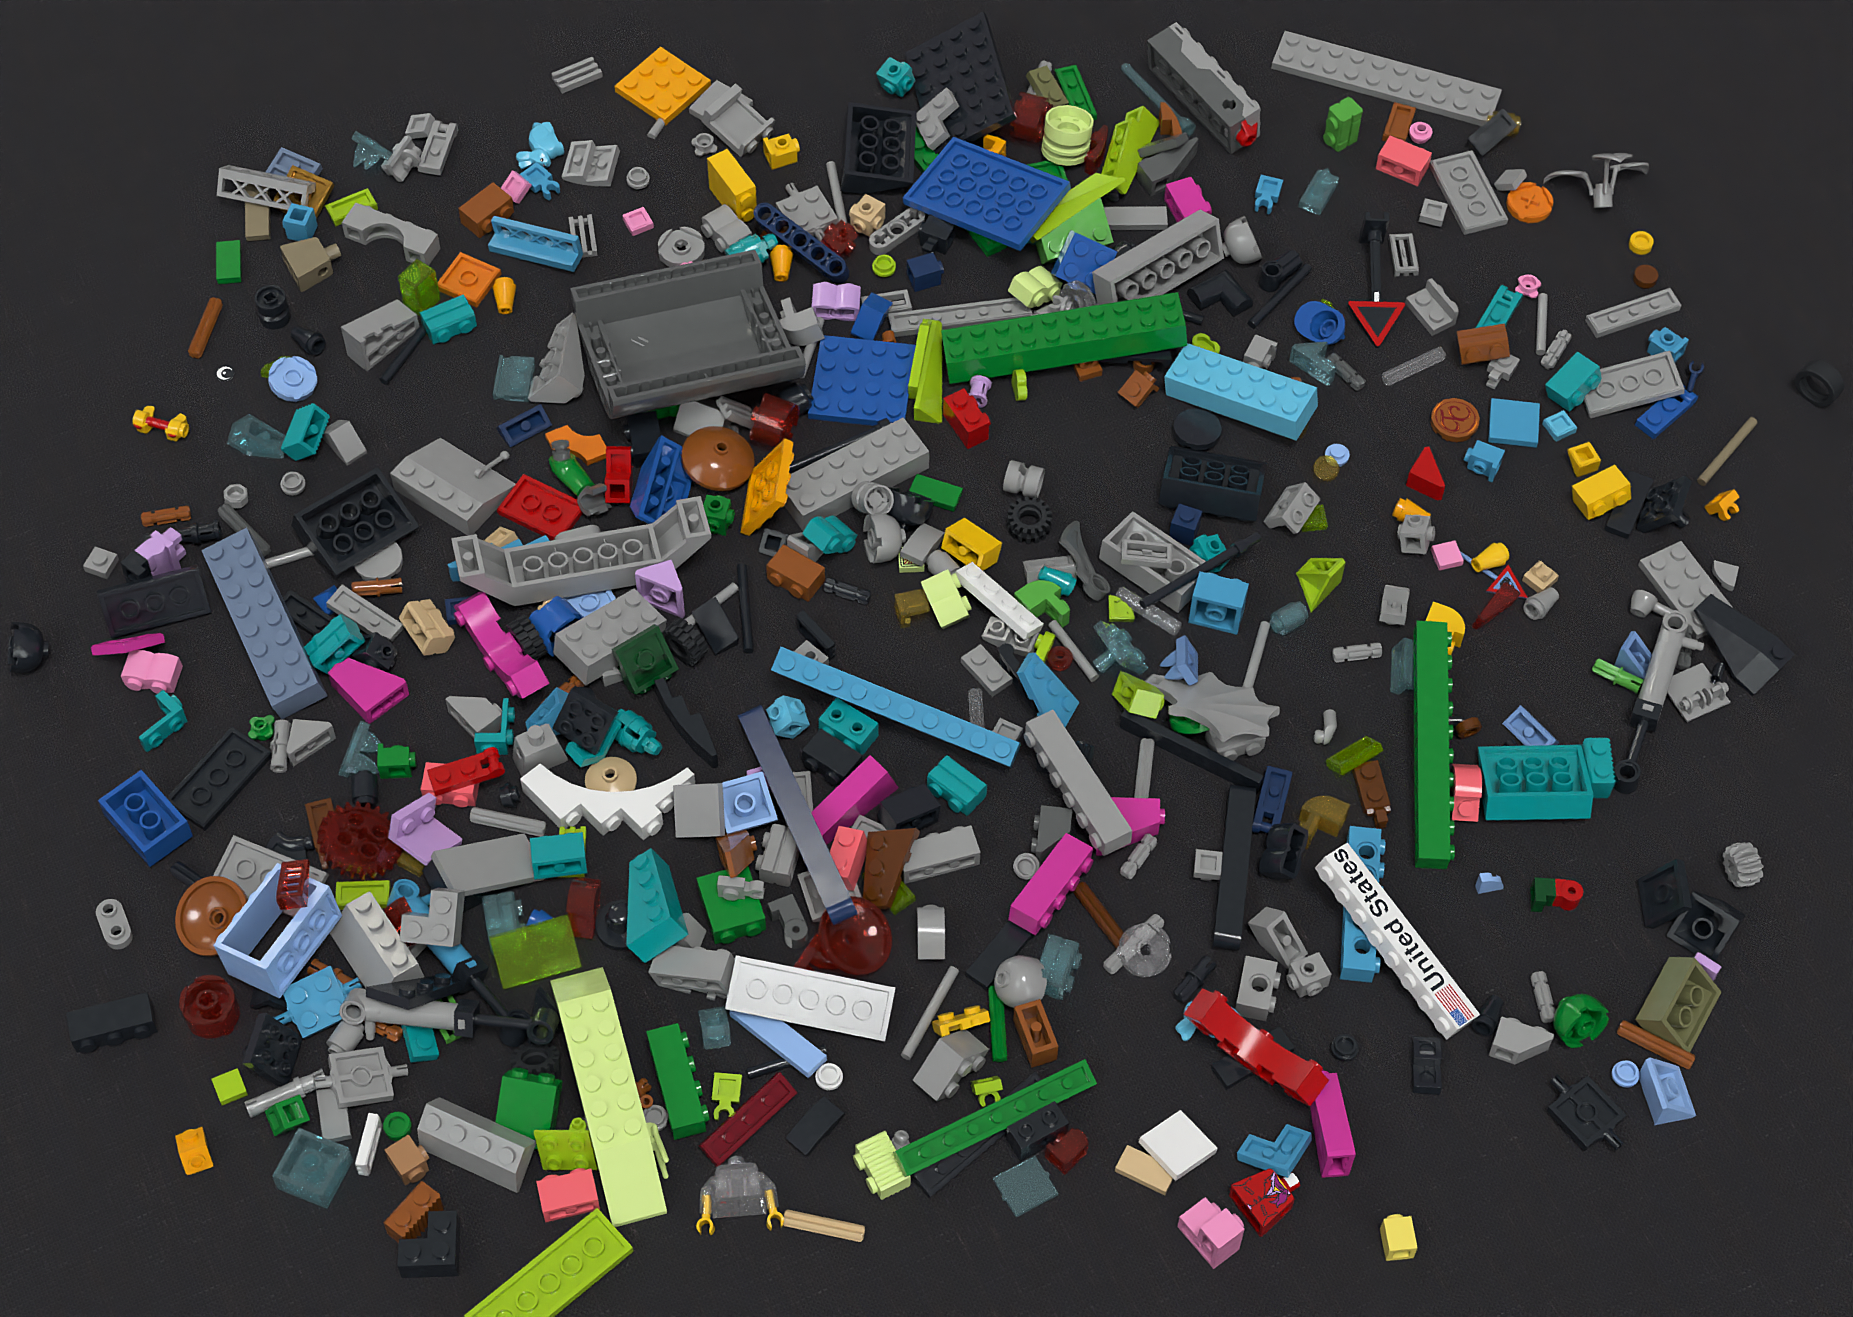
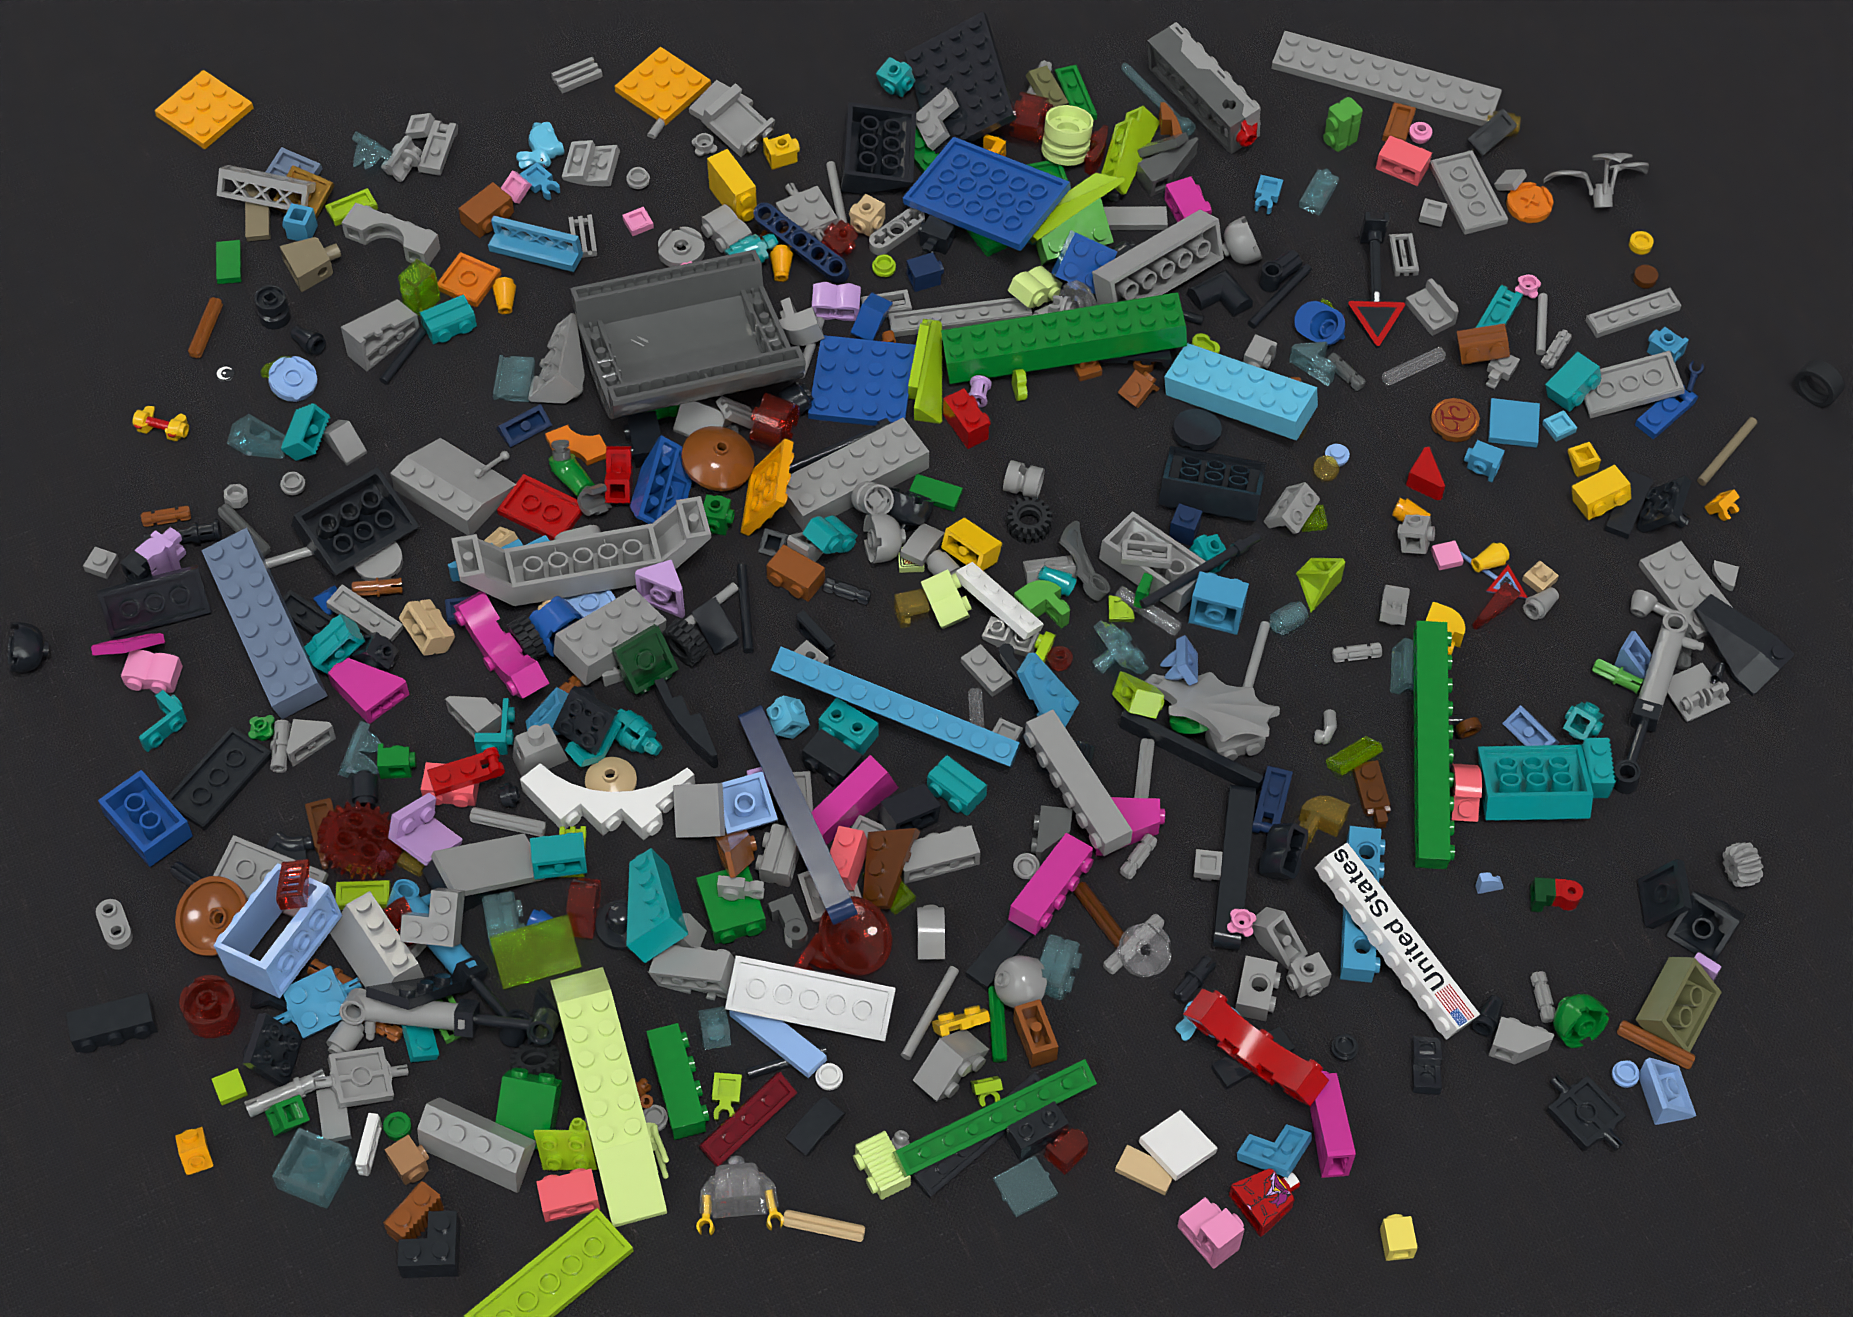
light grey bar [1048,620,1099,682] -> none
none -> light orange plate [155,70,254,149]
none -> green tile [1133,572,1153,608]
none -> bright pink plate [1227,909,1256,937]
none -> teal brick [1563,702,1604,740]

